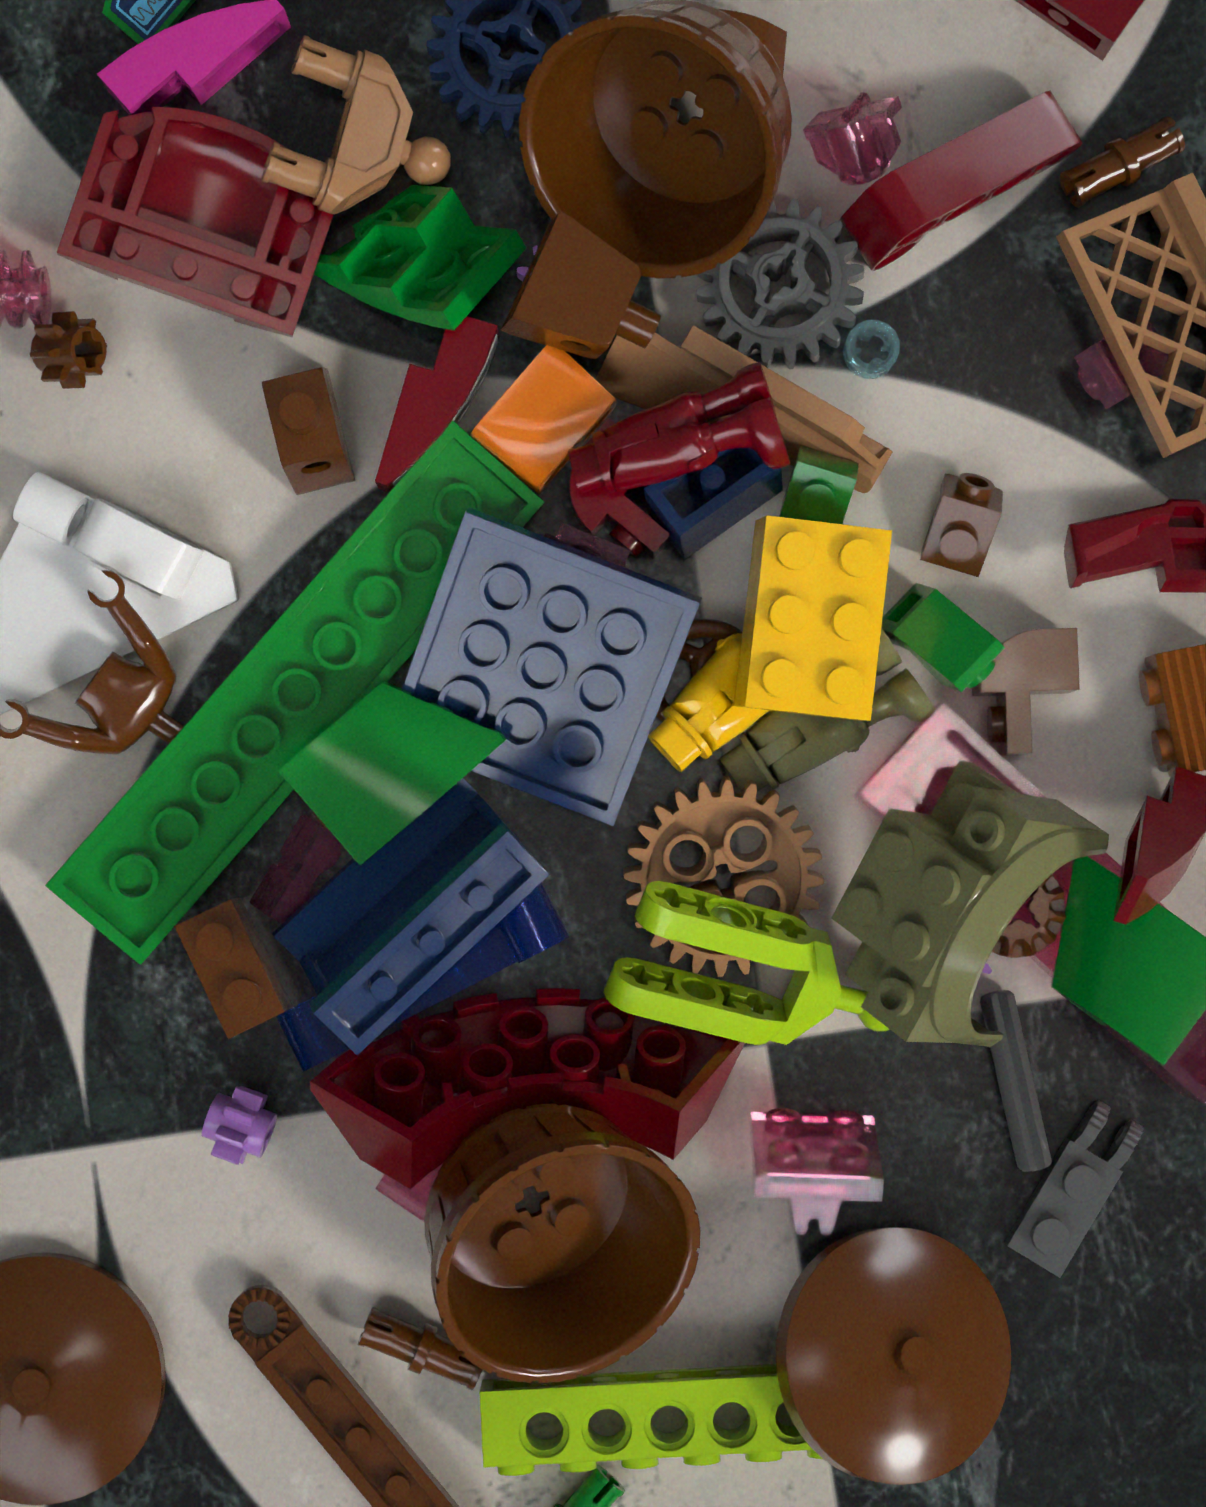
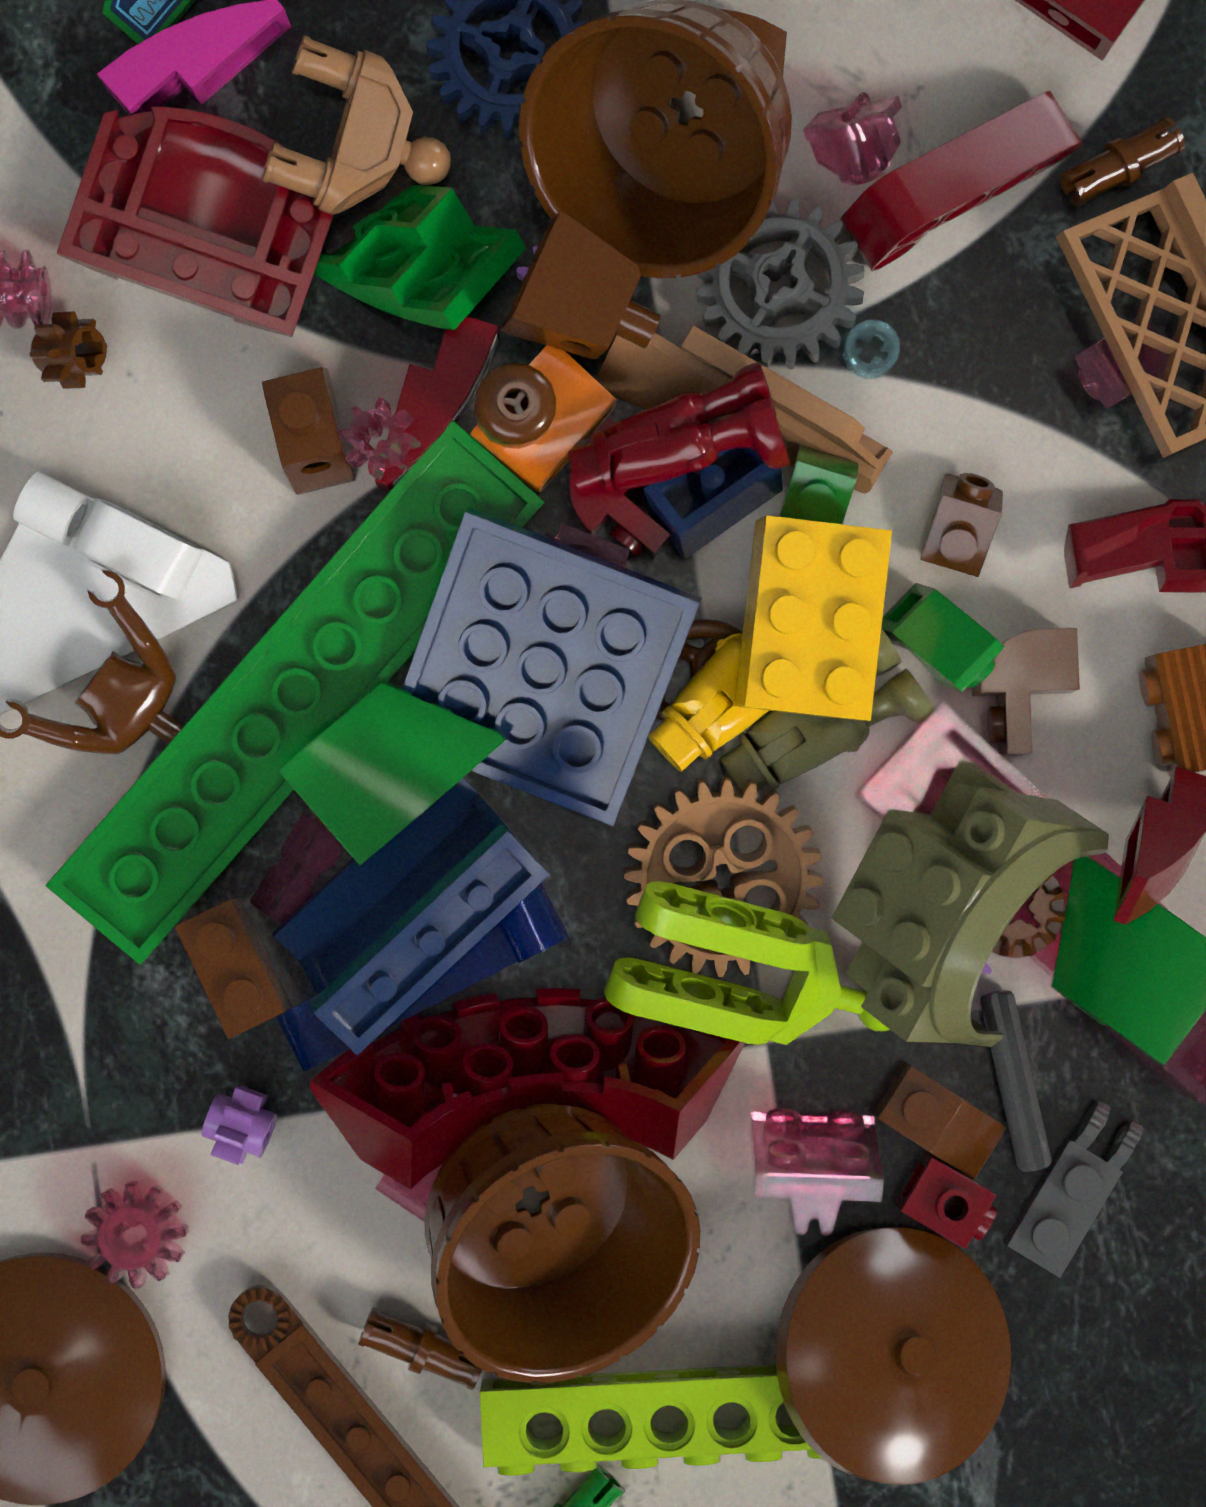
none -> clear pink gear [81,1181,189,1289]
none -> clear pink gear [338,397,421,480]
none -> reddish brown head [474,363,556,449]
none -> reddish brown slope [870,1060,1008,1179]
none -> dark red brick [894,1151,997,1250]

